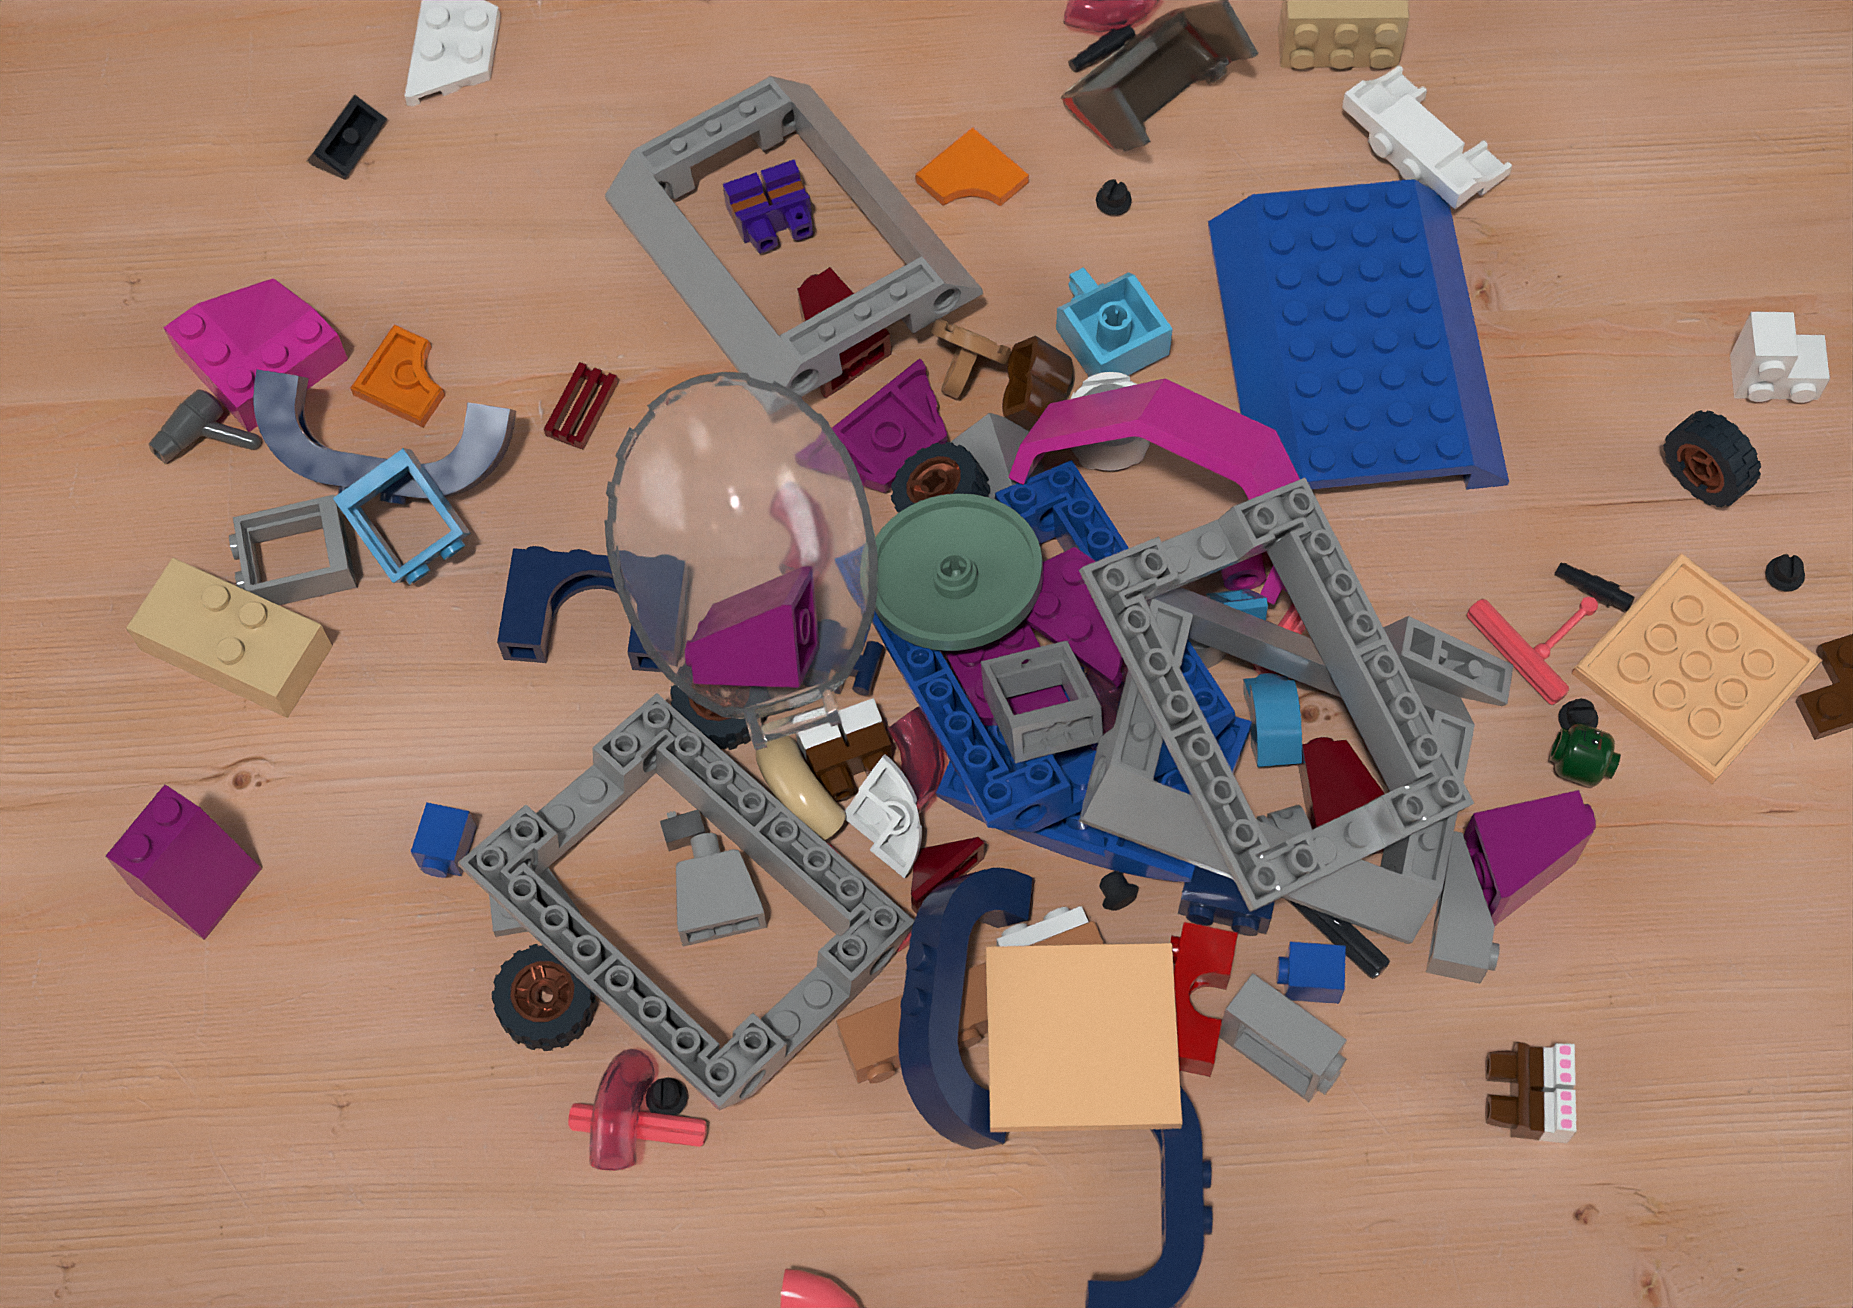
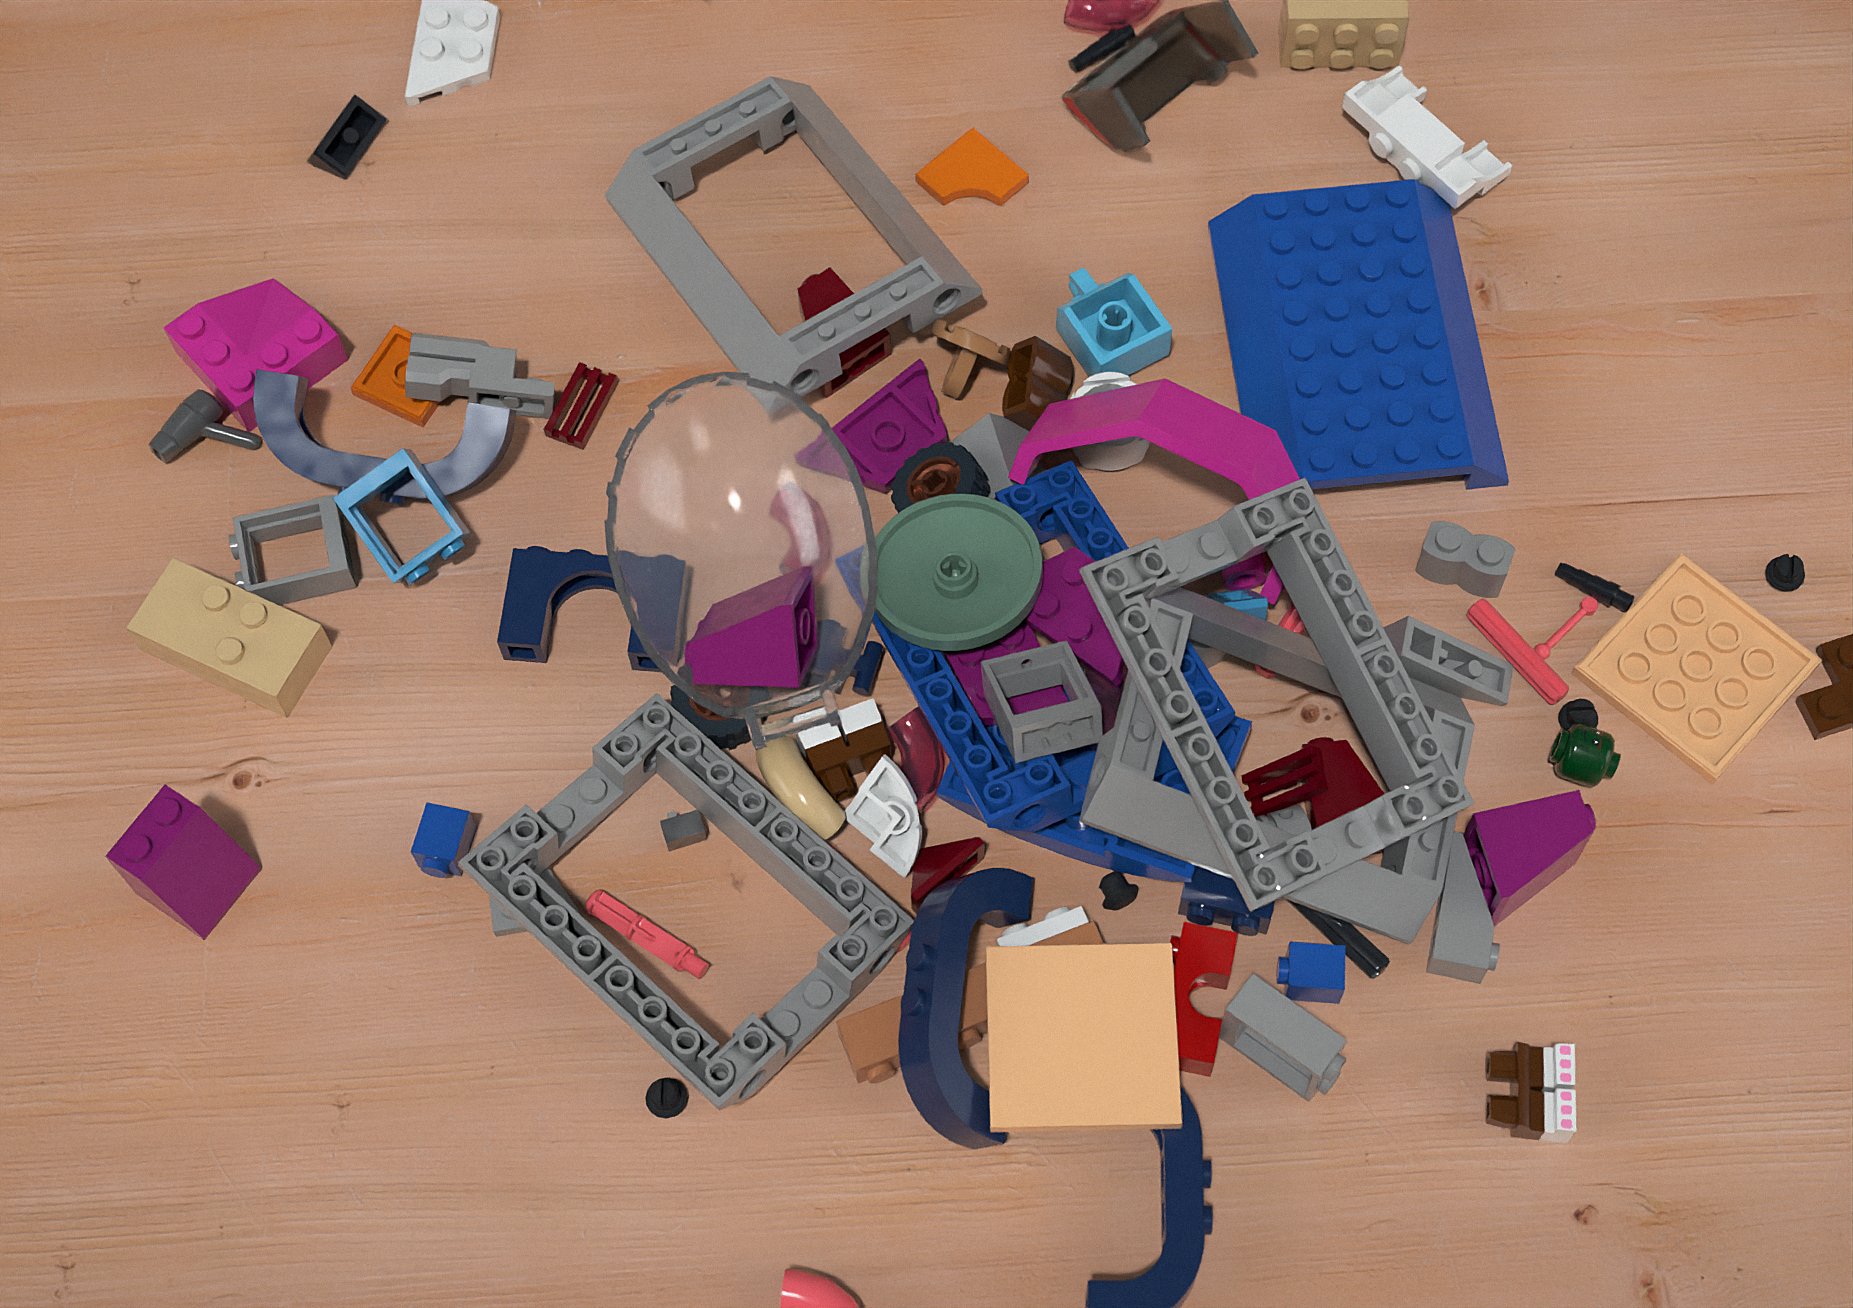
black wheel [492,944,598,1051] -> none
coral axle [568,1103,707,1147] -> none
clear pink cylinder [589,1049,655,1171] -> none
light grey torso [676,833,767,947] -> none
dark purple hips [723,159,813,254] -> none
black piece [1096,179,1132,215] -> none
dark azure brick [1243,673,1302,767] -> none
black wheel [1663,410,1761,508] -> none
white brick [1730,312,1830,403] -> none
none -> light grey plate [405,333,555,418]
none -> coral piece [585,889,709,979]
none -> dark red tile [1241,745,1328,819]
none -> light grey brick [1415,521,1515,598]

